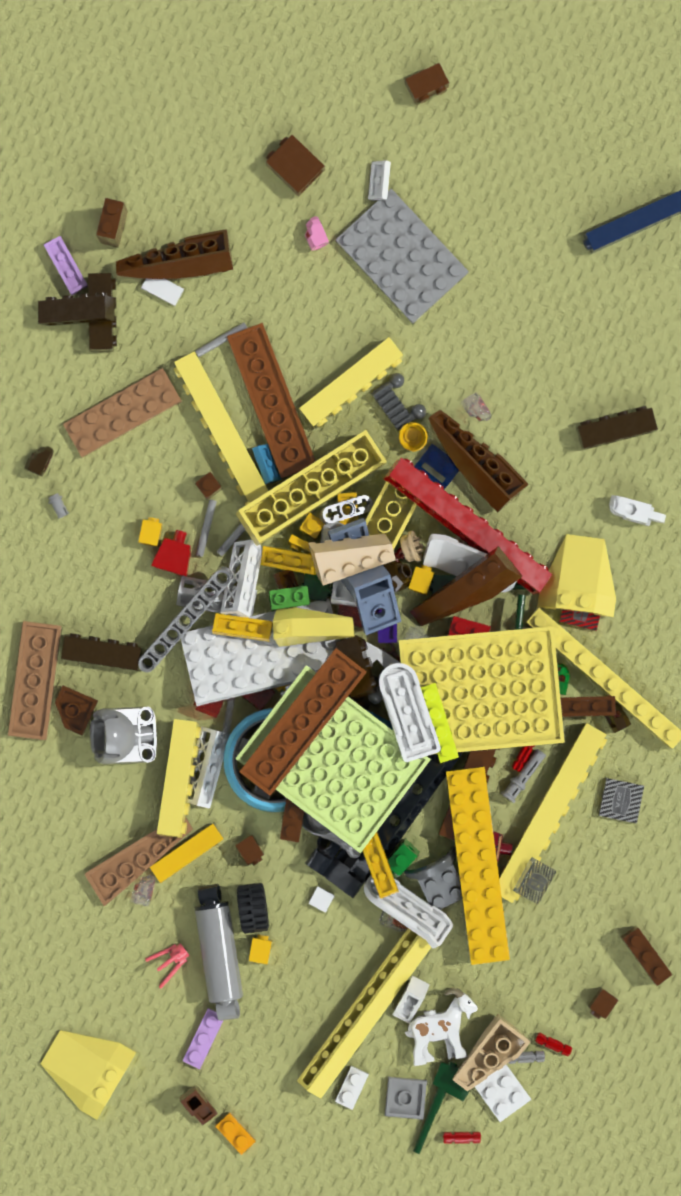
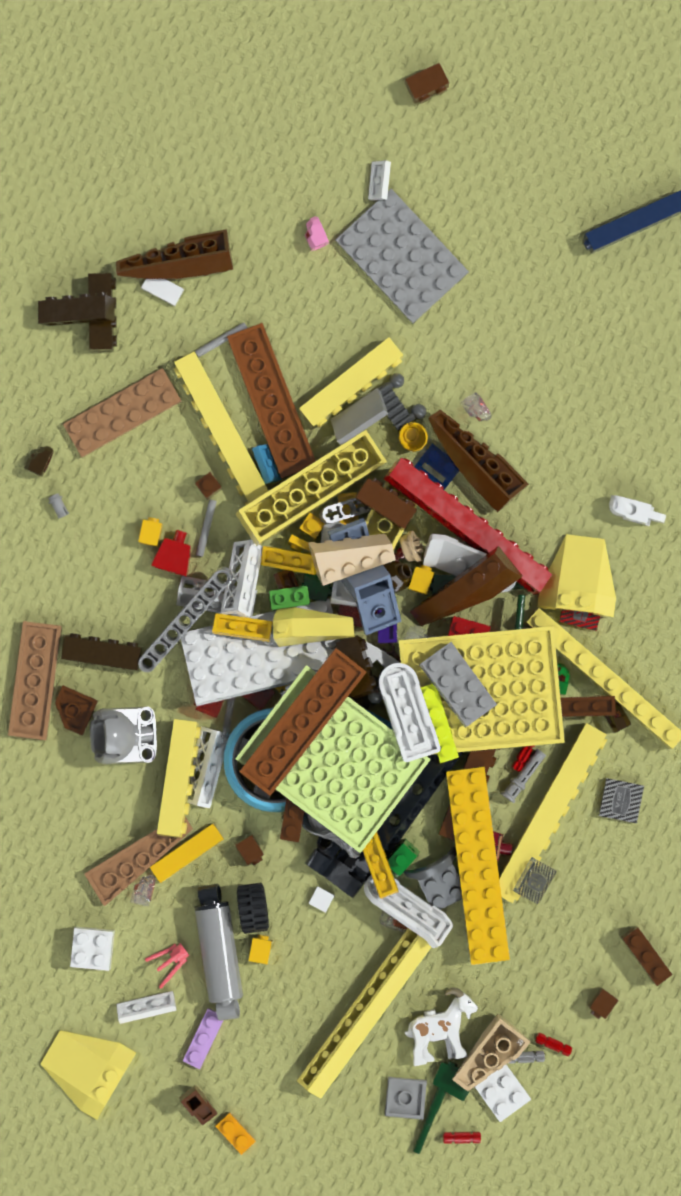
lavender plate [44,236,88,295] -> none
reddish brown brick [96,198,128,248] -> none
light grey bar [217,523,245,556] -> none
reddish brown brick [266,135,325,197] -> none
white plate [335,1066,369,1110] -> none
white arch [392,976,430,1024] -> none
dark brown brick [576,406,658,450] -> none
none -> white brick [70,926,115,971]
none -> white plate [116,991,177,1024]
none -> light grey tile [331,388,388,445]
none -> reddish brown brick [355,478,417,530]
none -> light grey plate [420,642,497,728]

